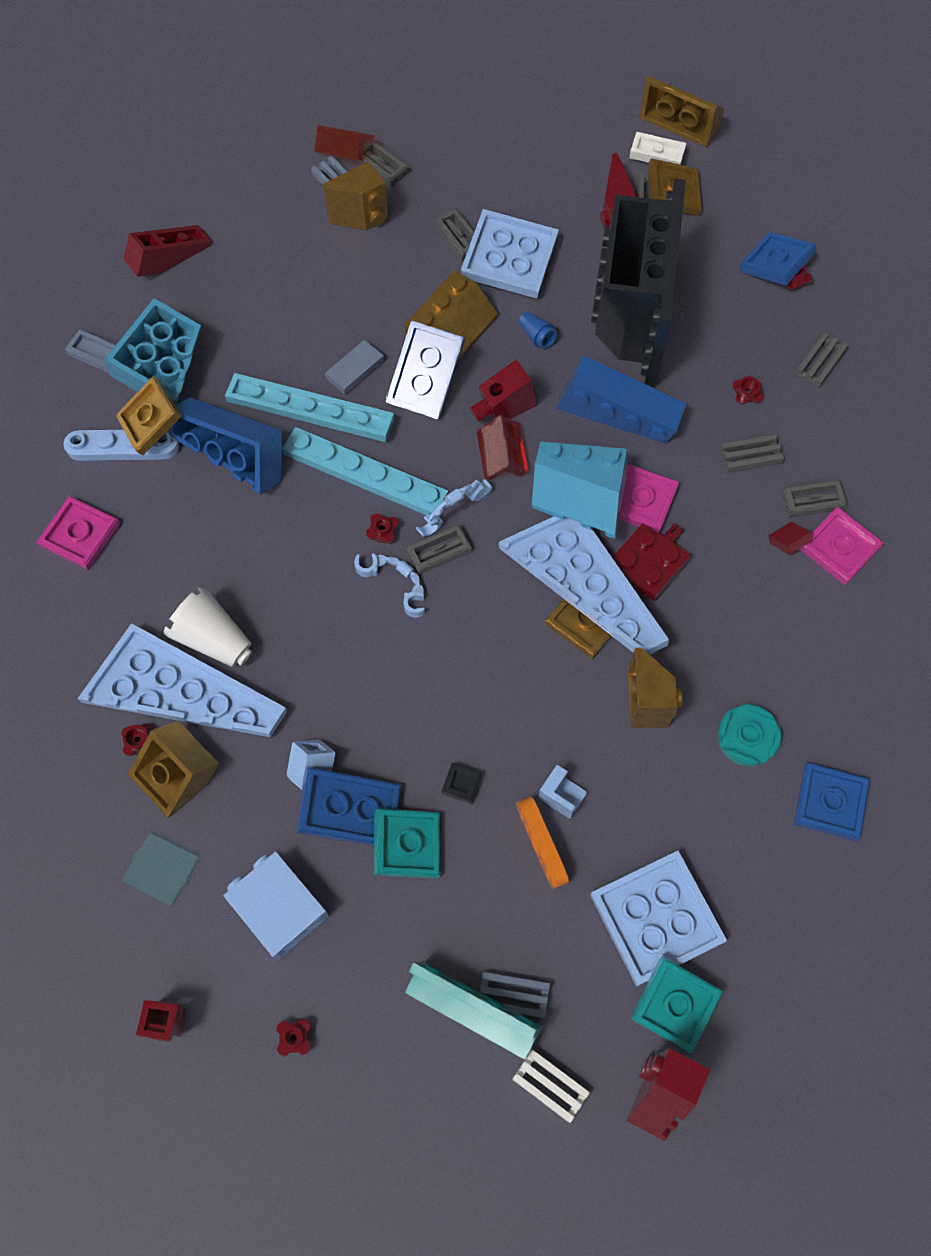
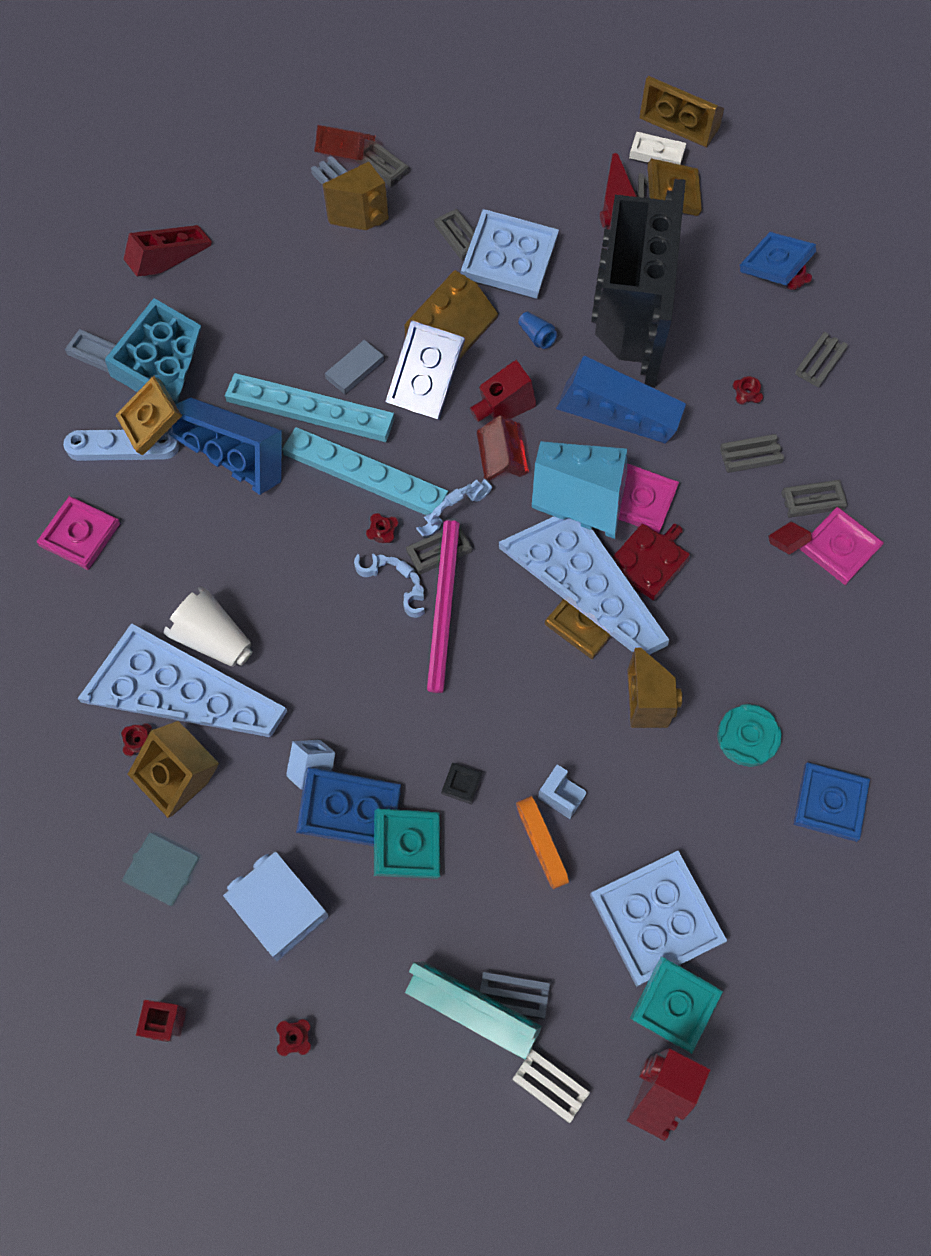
none -> dark pink axle [427,520,459,693]

